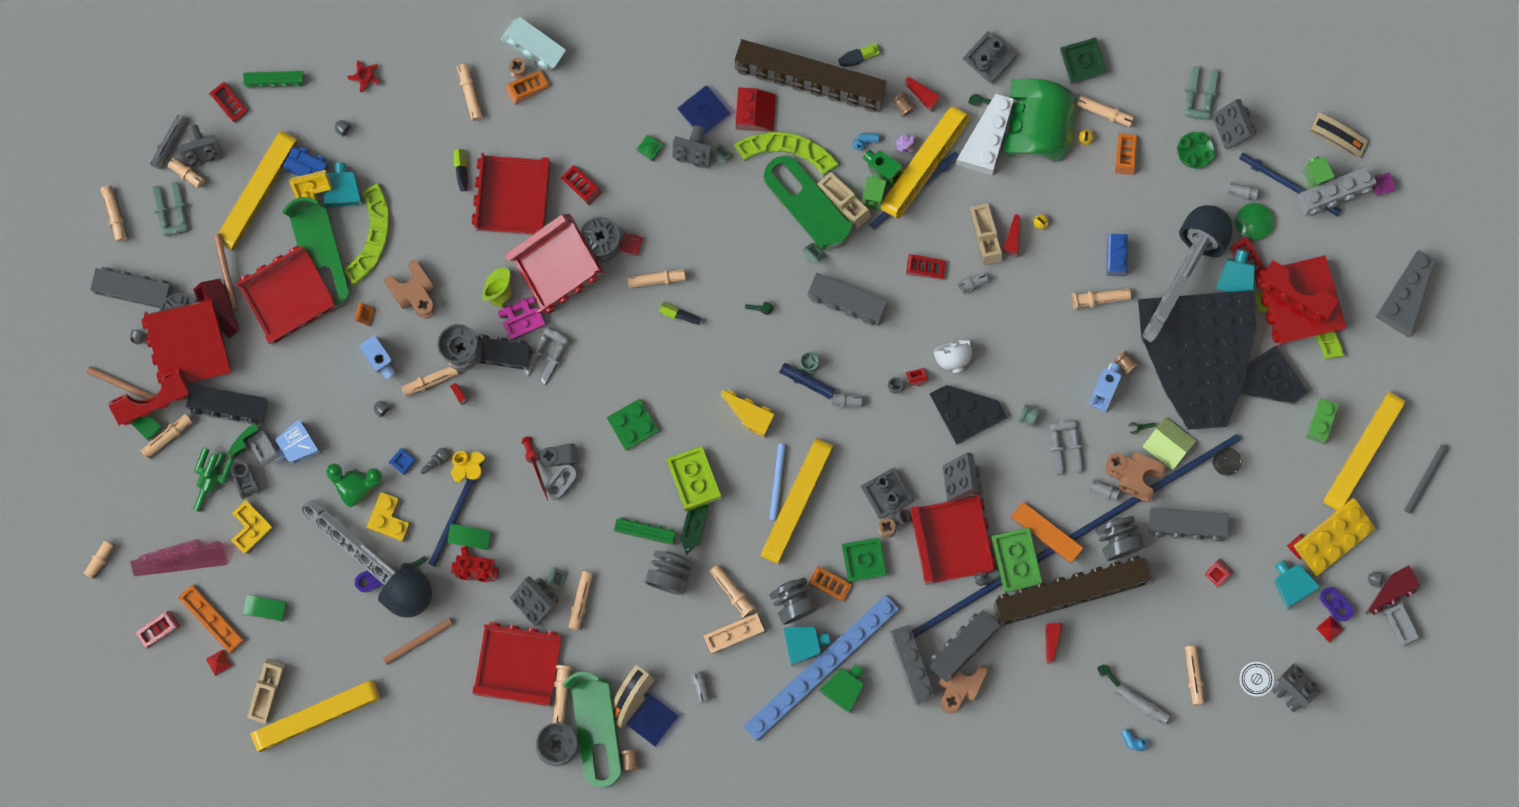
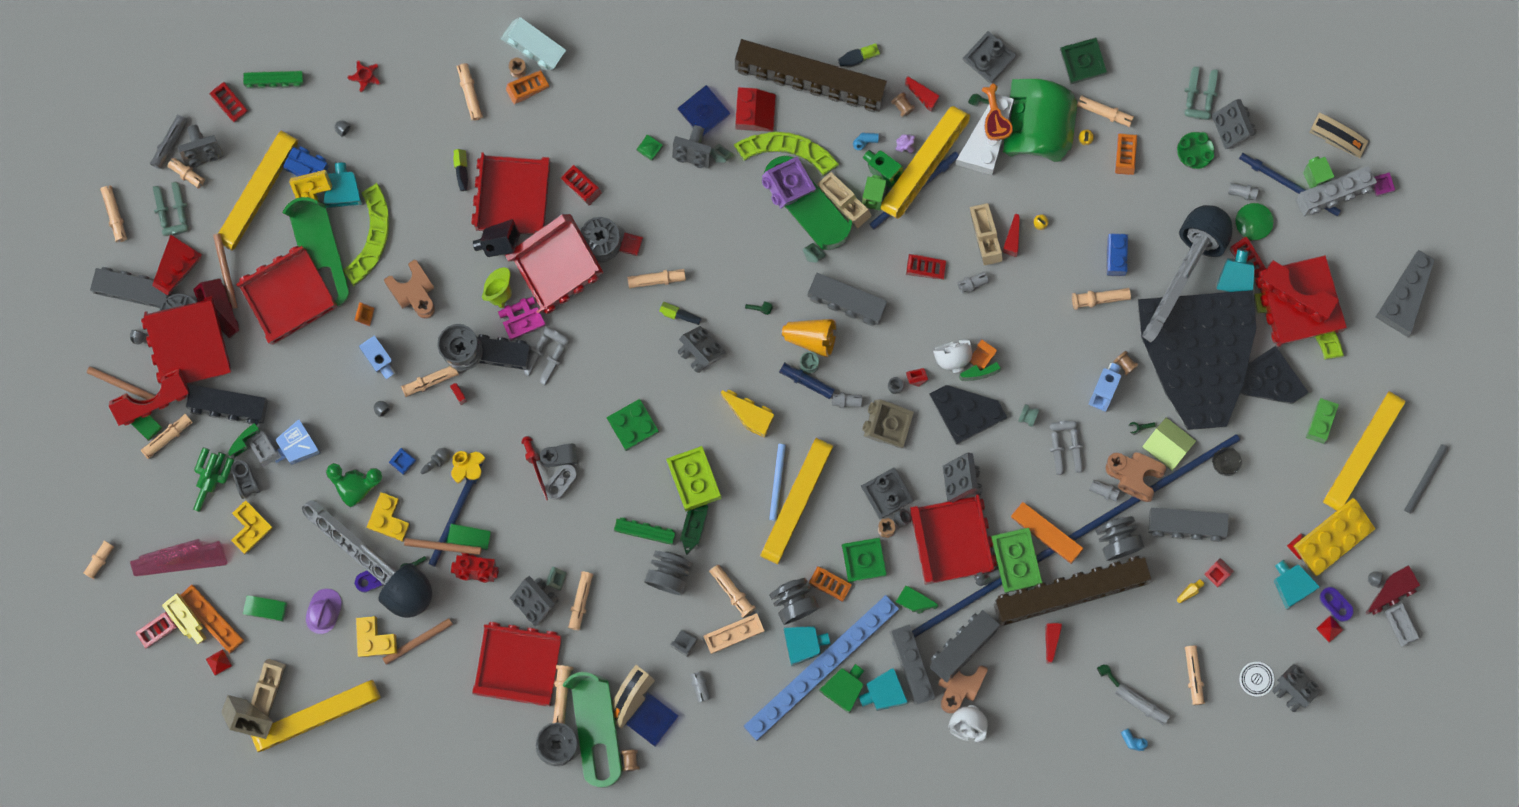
none -> red wing [153,234,202,296]
none -> light yellow hinge [162,593,207,644]
none -> dark tan slope [221,695,273,739]
none -> medium lavender piece [306,588,342,634]
none -> yellow plate [356,616,397,657]
none -> nougat piece [404,538,482,555]
none -> black torso [473,219,520,257]
none -> dark grey panel [670,630,698,657]
none -> dark grey plate [678,326,726,373]
none -> medium lavender plate [762,157,816,209]
none -> light orange cone [782,319,836,357]
none -> teal torso [858,668,907,711]
none -> dark tan plate [862,399,914,448]
none -> green slope [896,586,939,614]
none -> white cylinder [948,706,988,742]
none -> green slope [959,362,1001,381]
none -> orange panel [969,339,997,370]
none -> orange piece [982,83,1013,141]
none -> yellow bar [1177,579,1204,603]

